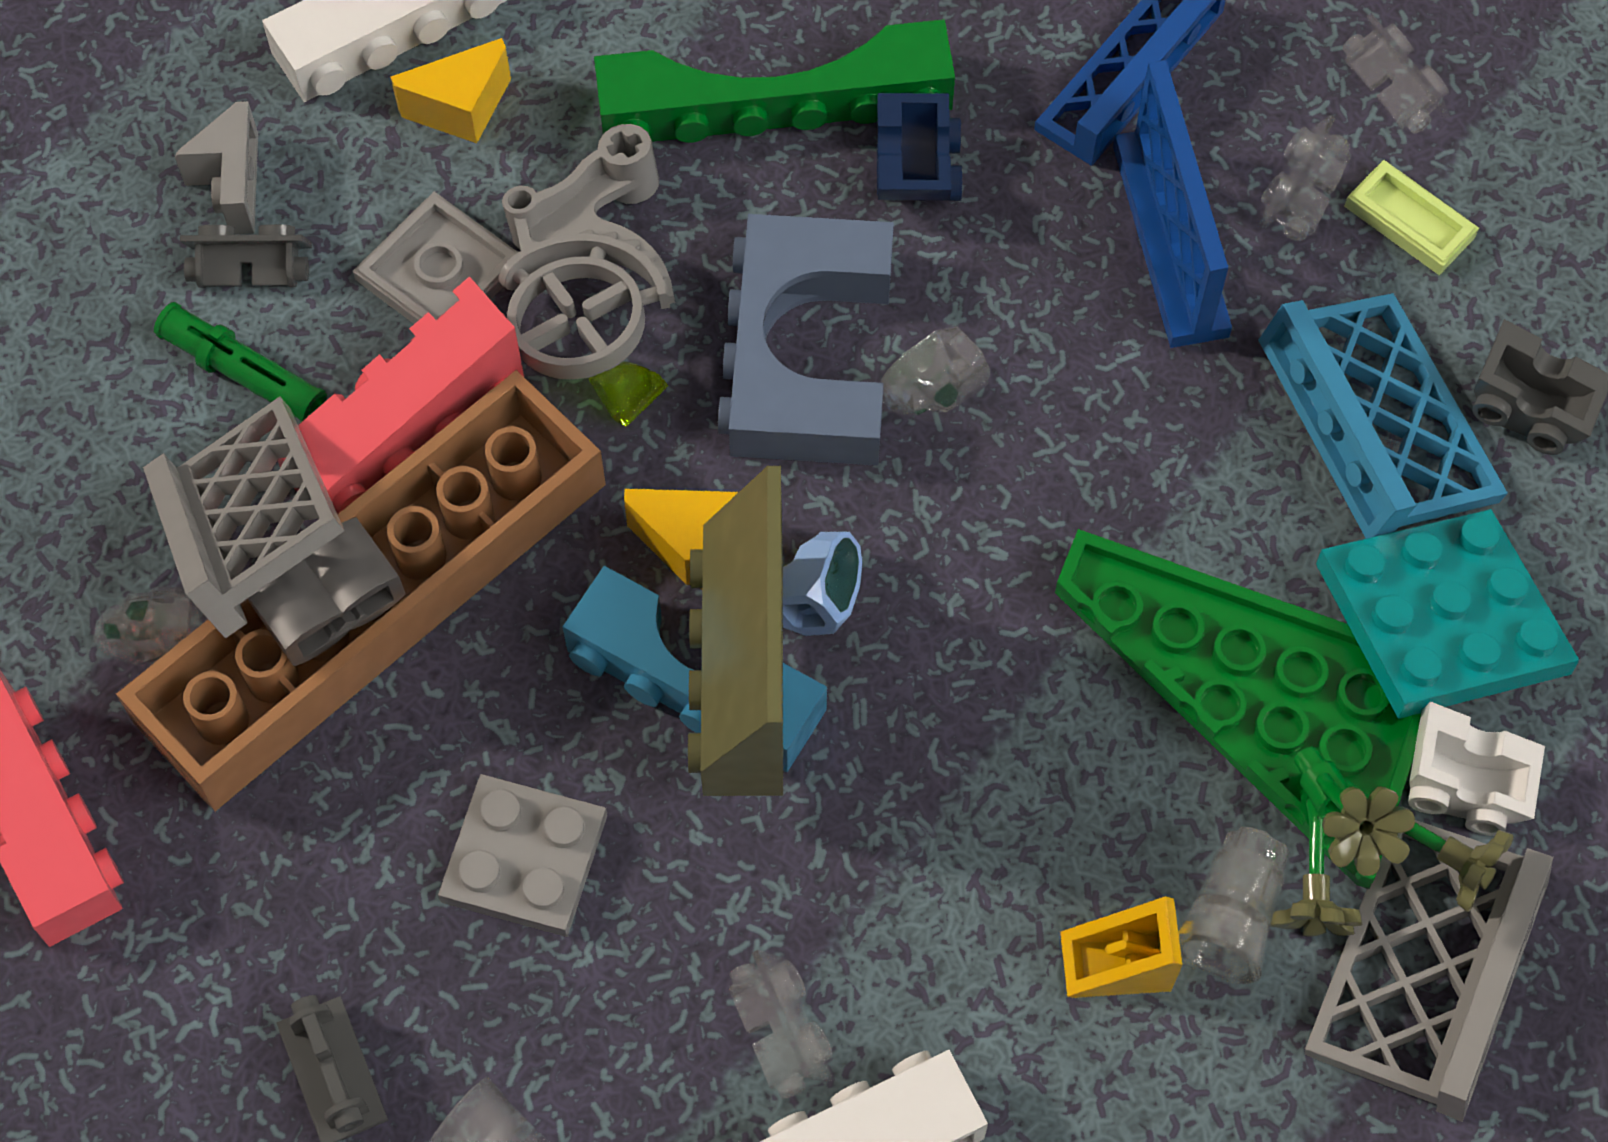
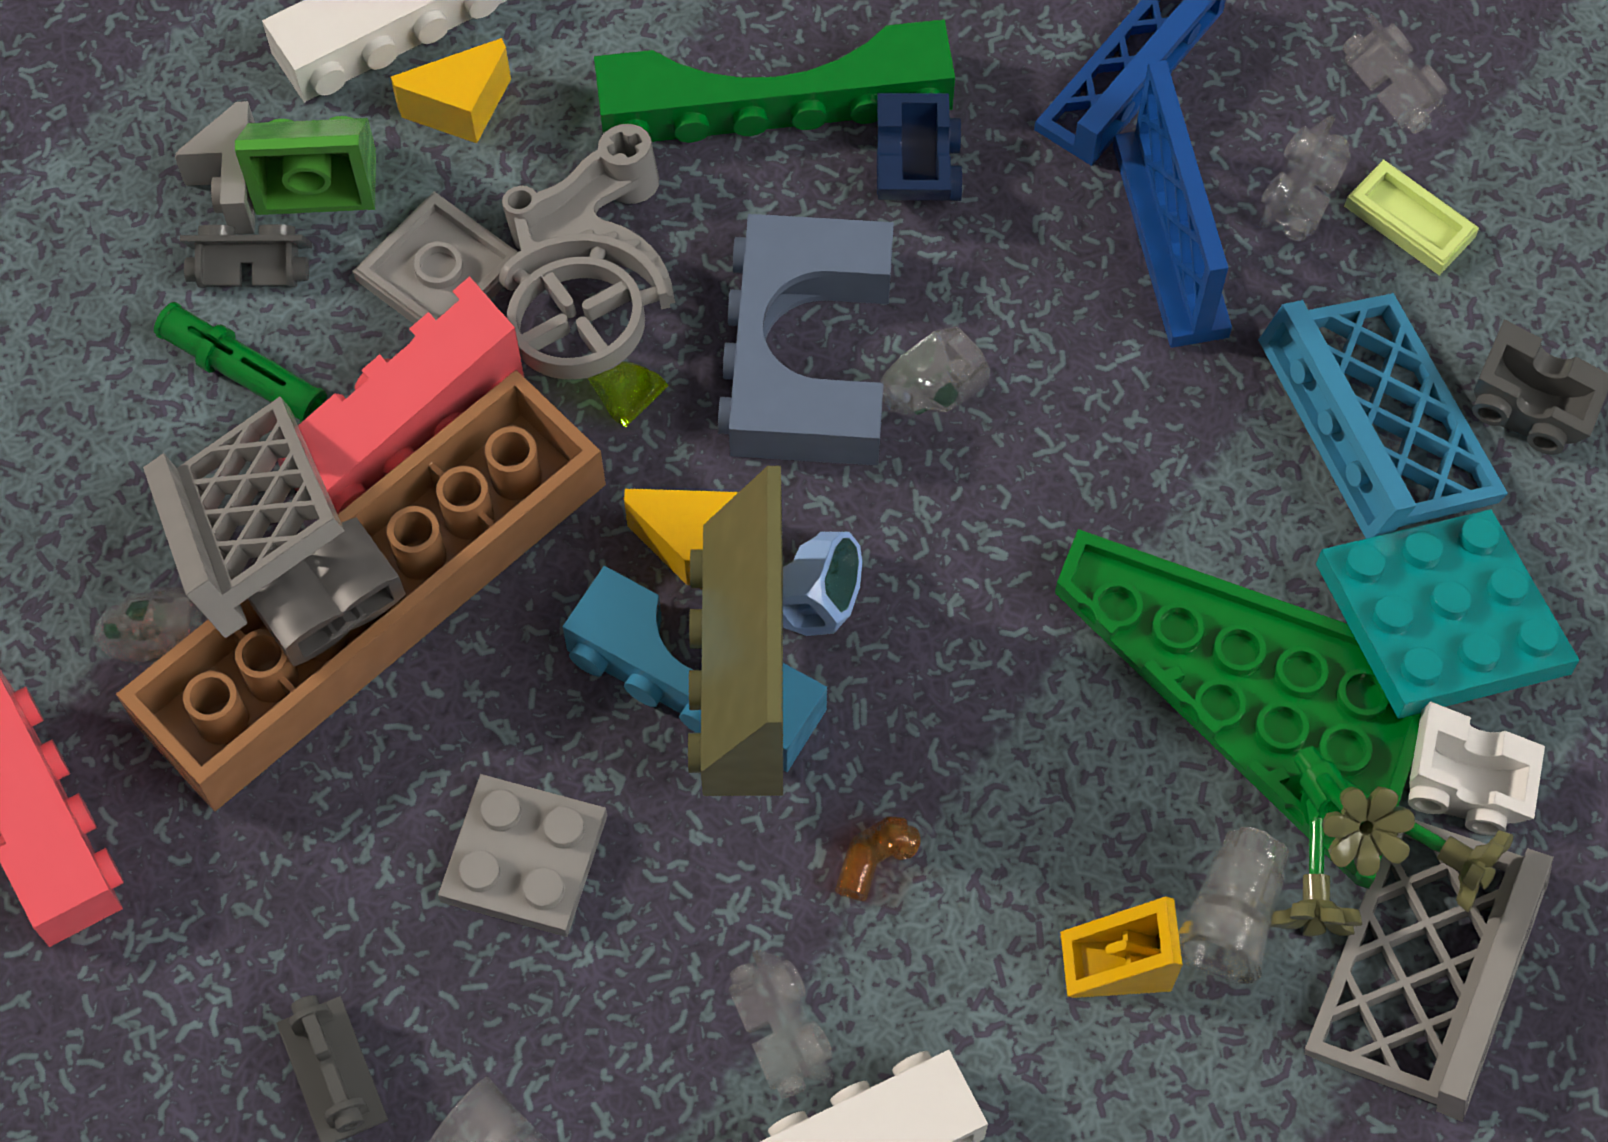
none -> bright green slope [235,116,376,215]
none -> clear orange arm [835,816,921,901]

